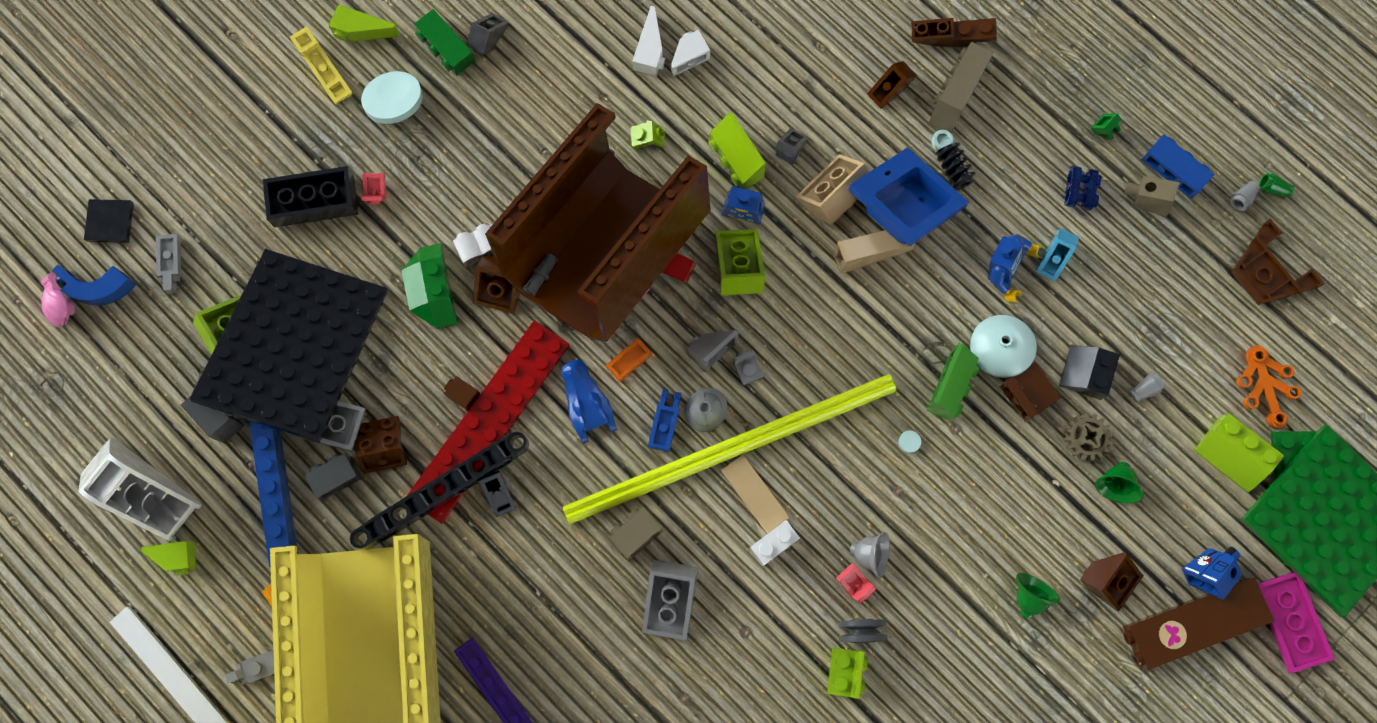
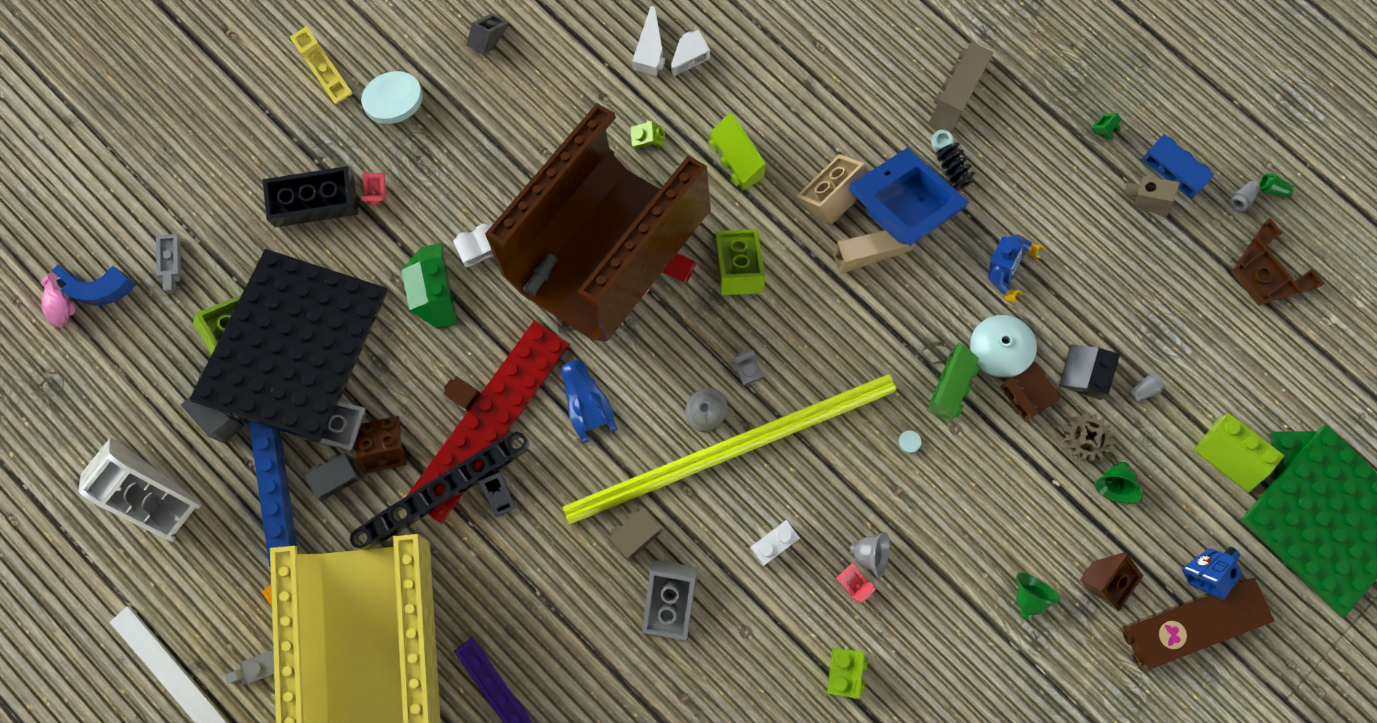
black tile [84,199,134,243] -> none
lime slope [141,541,196,576] -> none
lime slope [329,4,400,42] -> none
green brick [414,9,476,76] -> none
reddish brown slope [473,255,520,314] -> none
orange tile [606,338,653,383] -> none
blue hinge [648,389,681,452] -> none
light grey slope [688,330,739,372] -> none
blue torso [721,187,765,225] -> none
tan piece [721,454,790,534] -> none
flat silver slope [775,128,809,164] -> none
dark grey wheel [838,619,888,643] -> none
reddish brown slope [867,61,917,109] -> none
reddish brown slope [911,18,997,47] -> none
medium azure slope [1036,228,1079,282] -> none
clear blue brick [1064,165,1102,211] -> none
orange plant [1236,345,1301,429] -> none
dark pink plate [1258,572,1335,673] -> none

